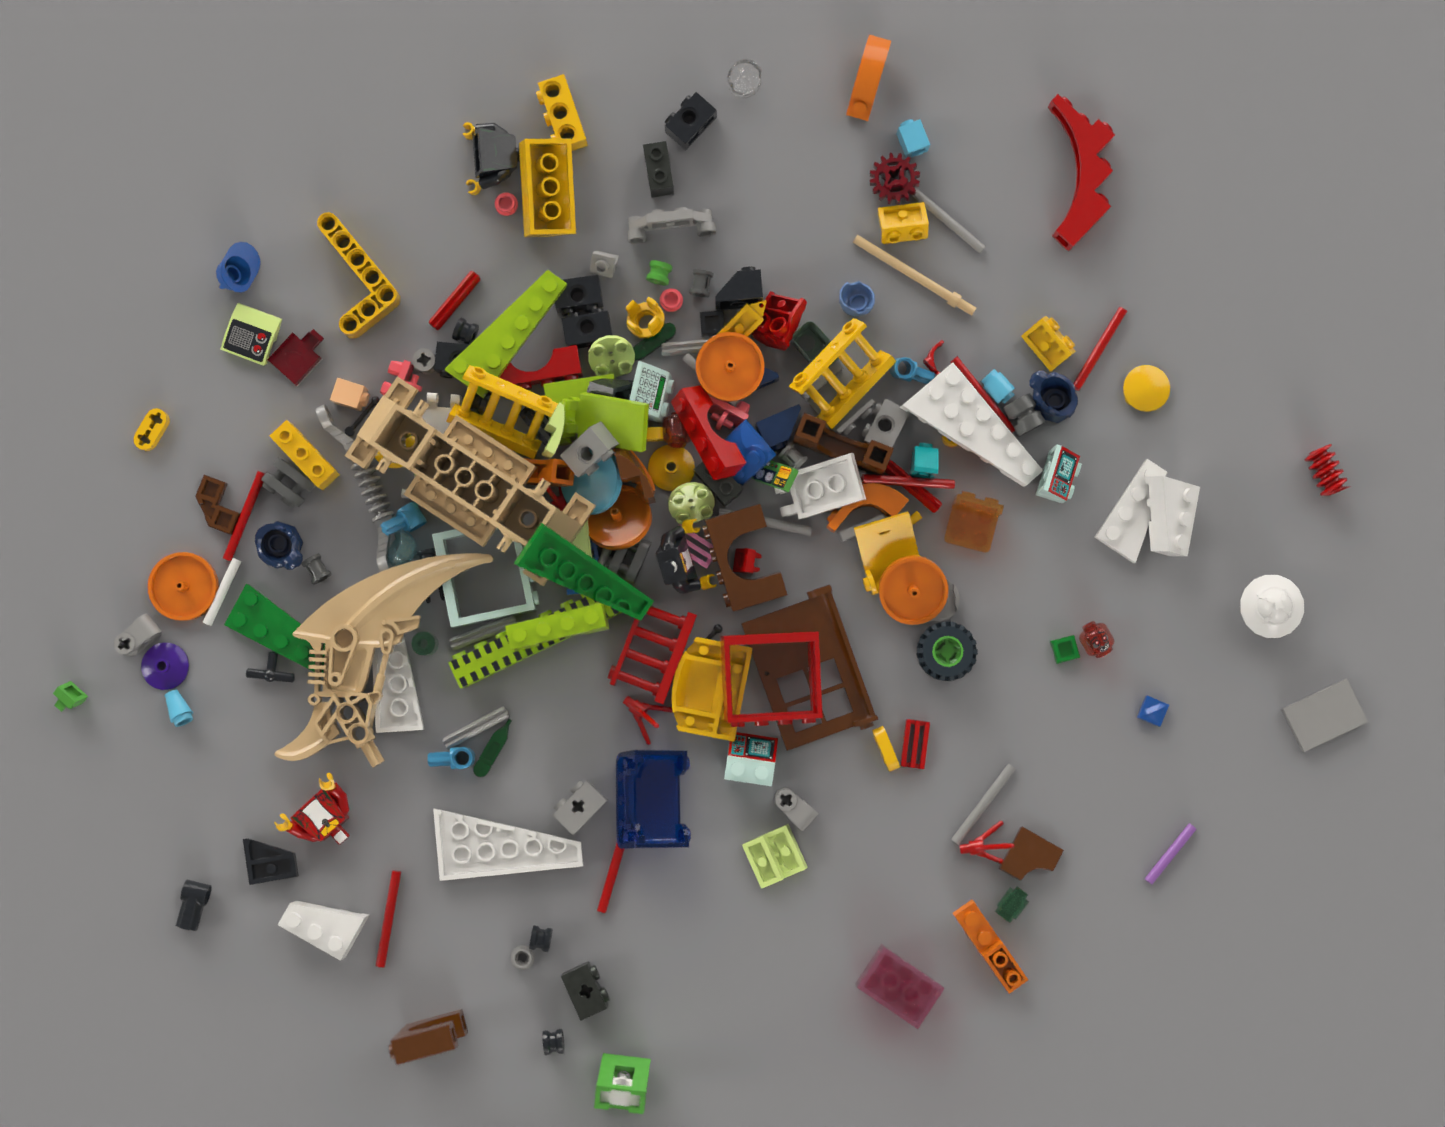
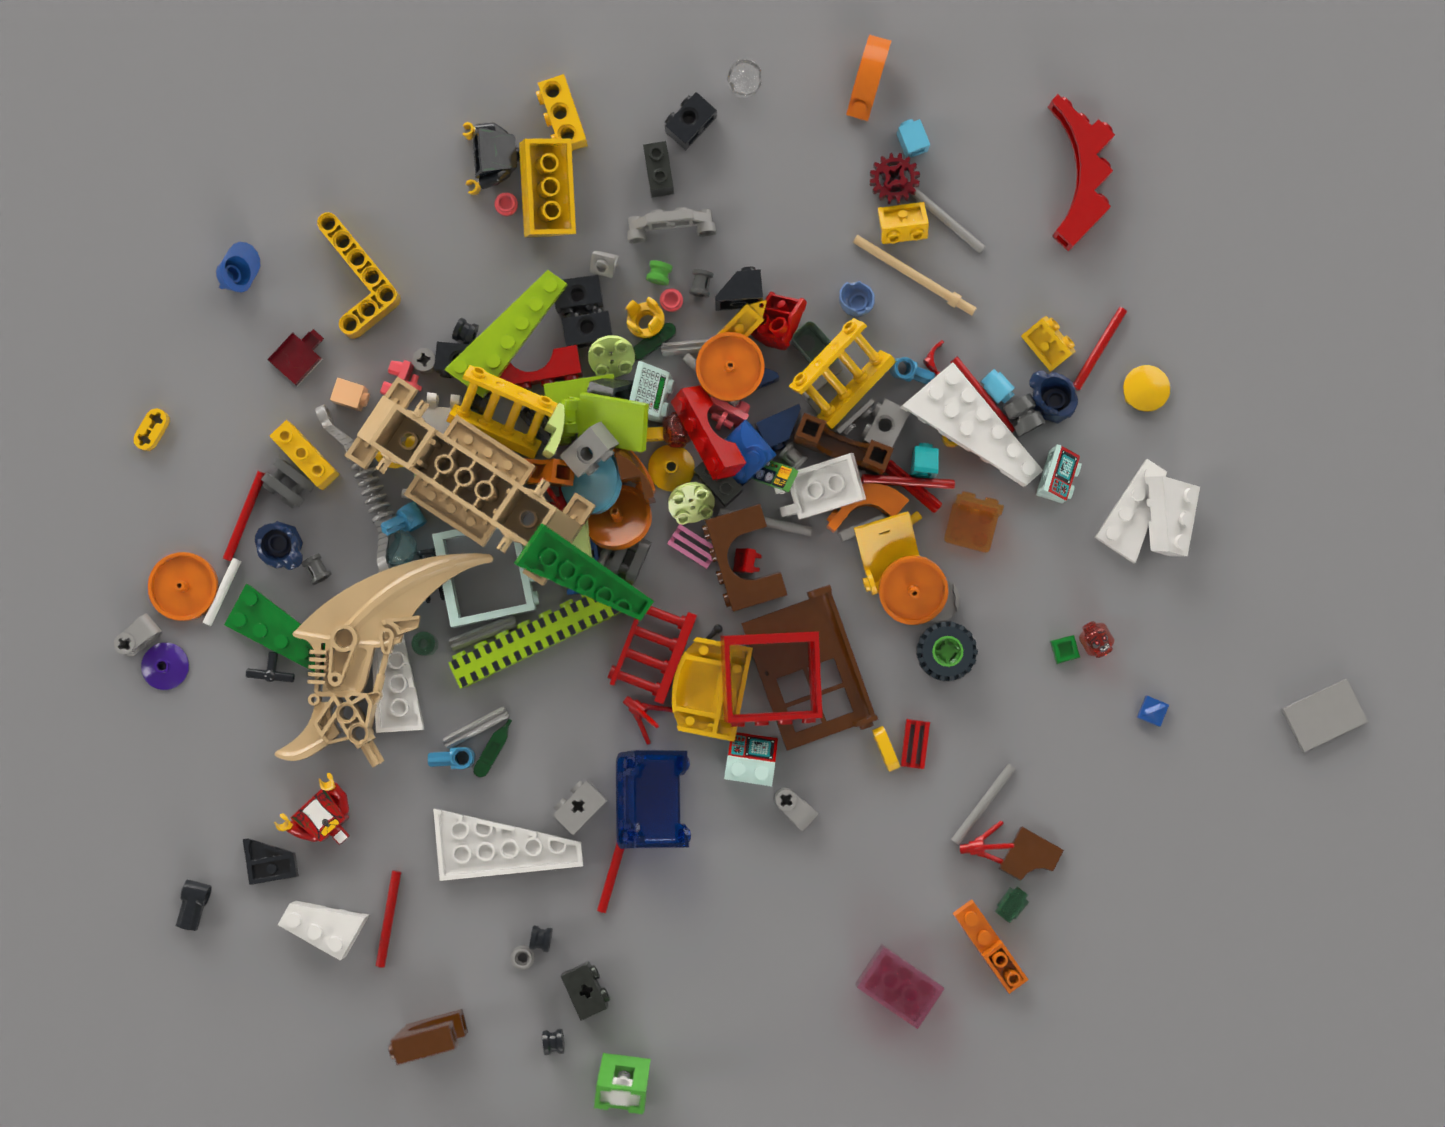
bright green tile [53,681,88,712] -> none
medium azure cone [164,690,193,727] -> none
reddish brown tile [195,475,240,535] -> none
slope [220,303,282,366] -> none
black hinge [345,396,380,436] -> none
red axle [429,271,481,330] -> none
lime arch [505,603,610,651] -> none
black torso [656,519,717,594] -> none
black tile [700,311,724,337] -> none
yellowish green slope [742,824,808,889] -> none
medium lavender piece [1145,823,1196,885] -> none
white helmet [1240,575,1304,638] -> none
red piece [1304,444,1351,496] -> none

